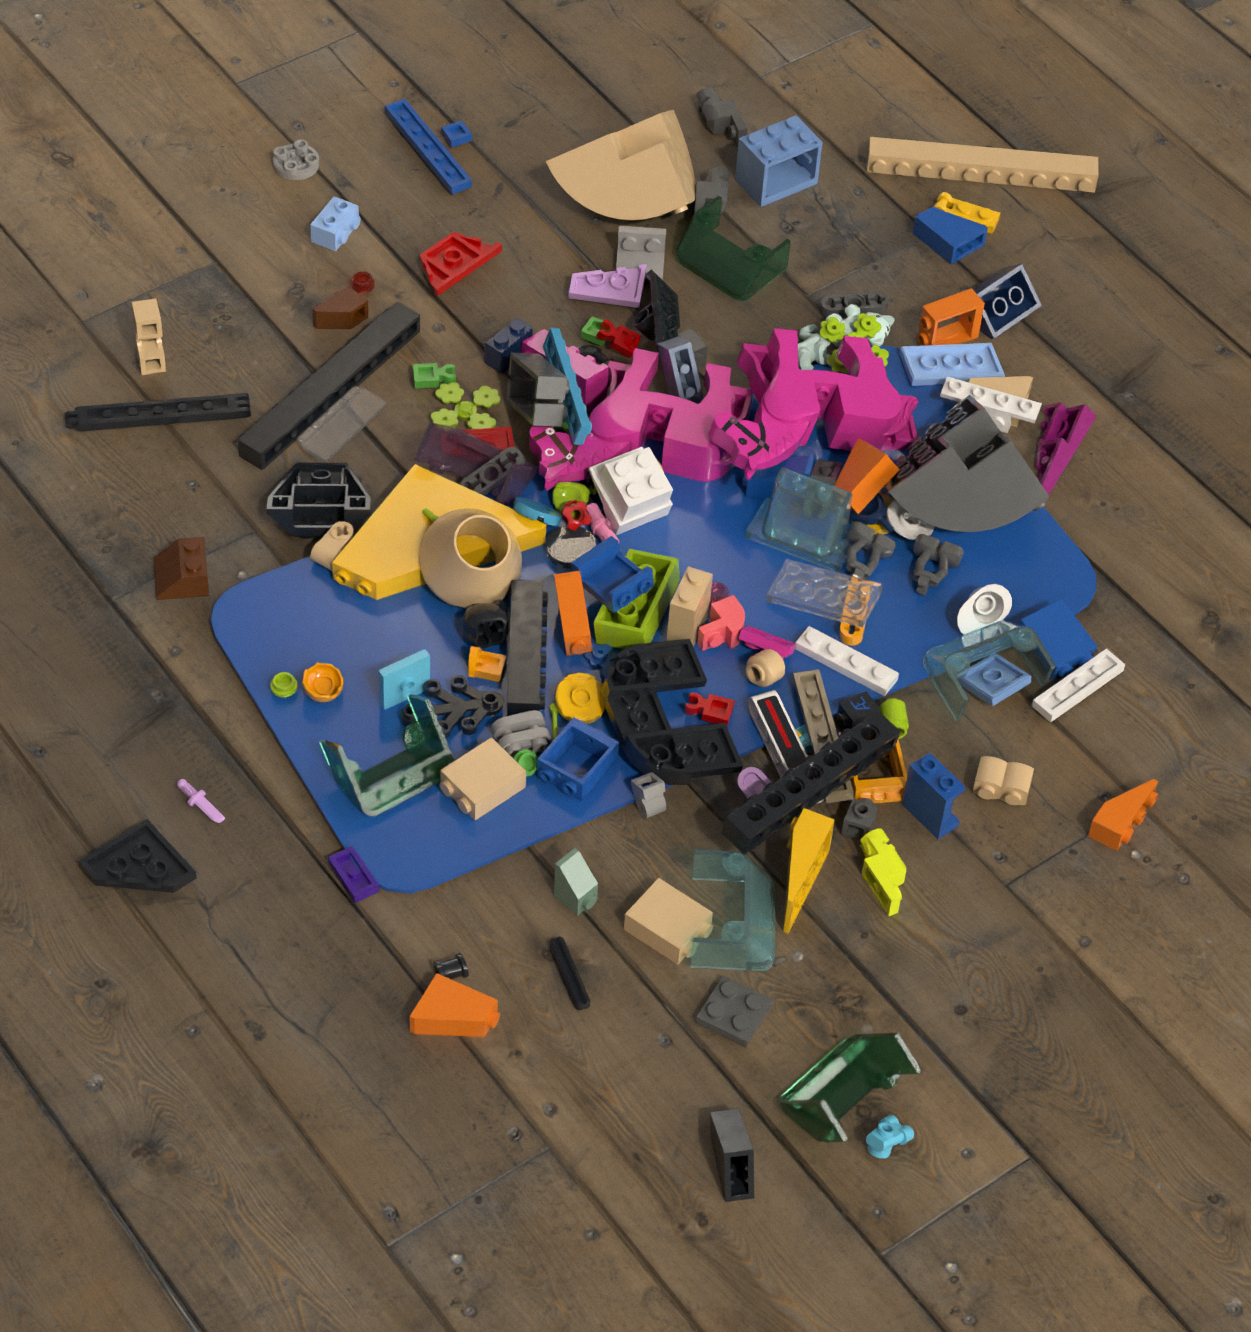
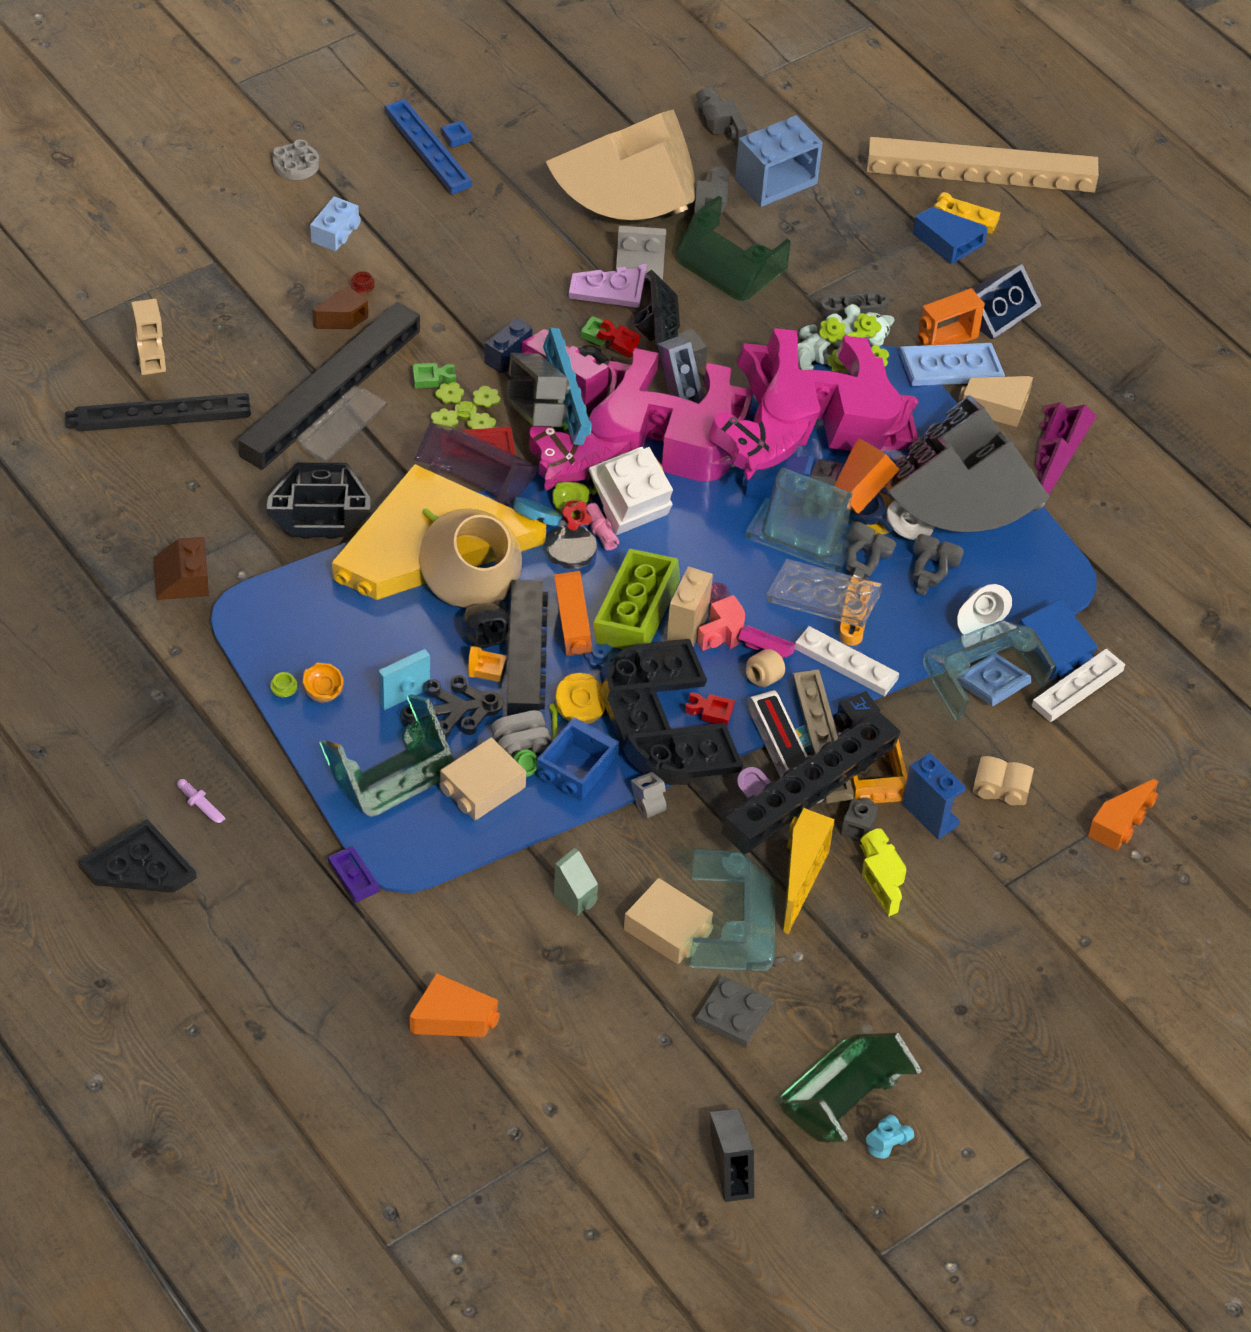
tan piece [310,522,353,571] -> none
red wing [419,232,502,296] -> none
black bush [433,953,469,980] -> none
dark grey beam [460,447,525,496] -> none
black axle [550,936,591,1011] -> none
blue panel [571,536,654,613] -> none
lime brick [879,698,909,739] -> none
white bracket [940,377,1042,433] -> none

